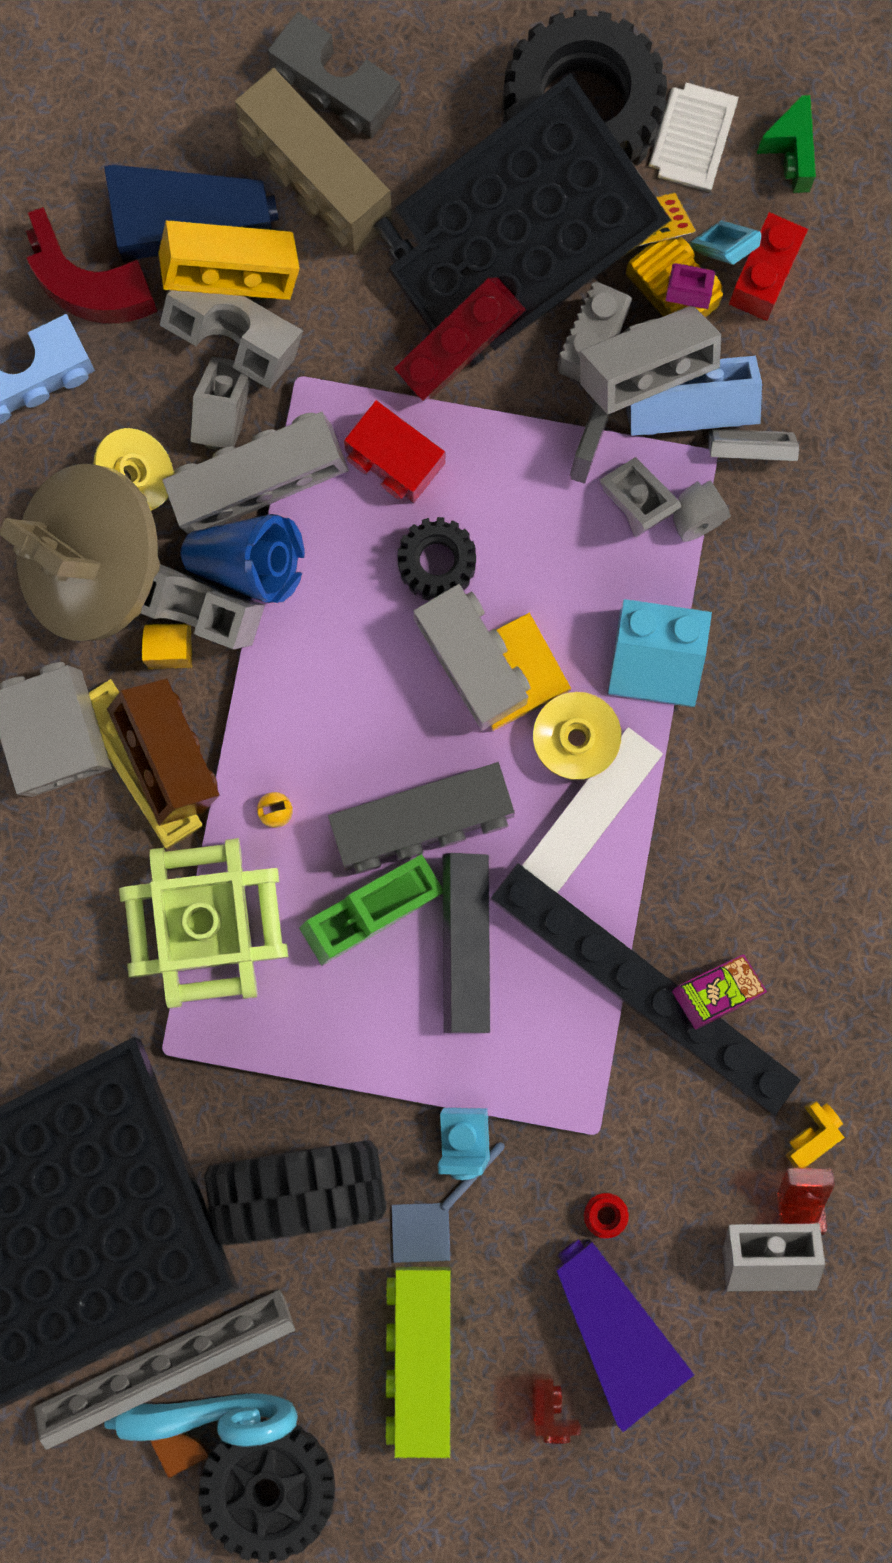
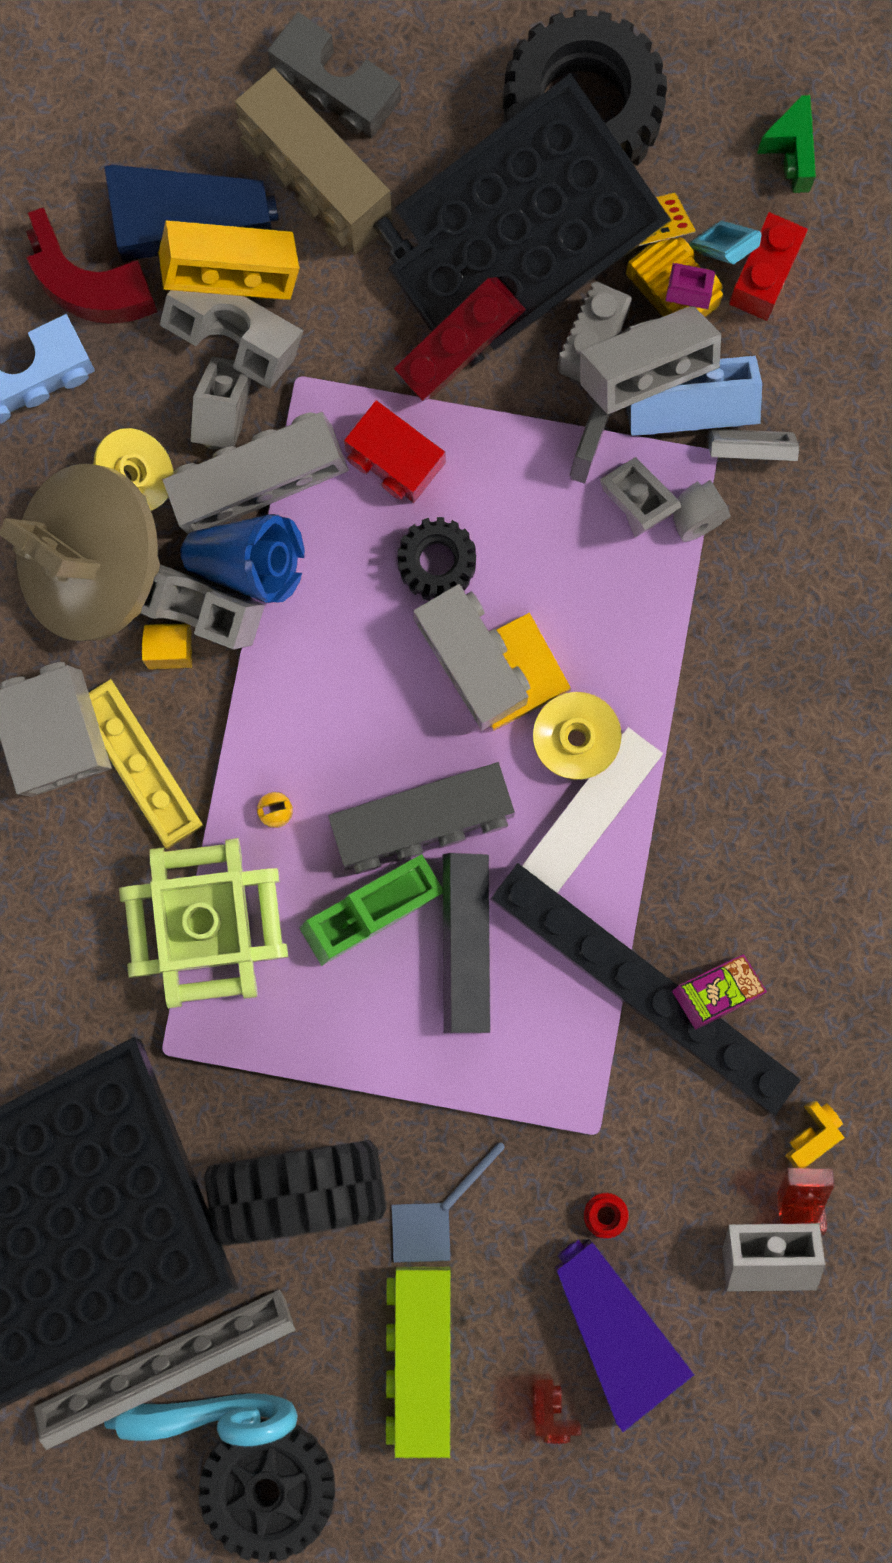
reddish brown brick [107,678,220,826] -> none
dark orange tile [150,1433,210,1478] -> none
medium azure bracket [438,1107,490,1180] -> none
medium azure slope [608,599,712,707] -> none
white window [648,83,739,193] -> none

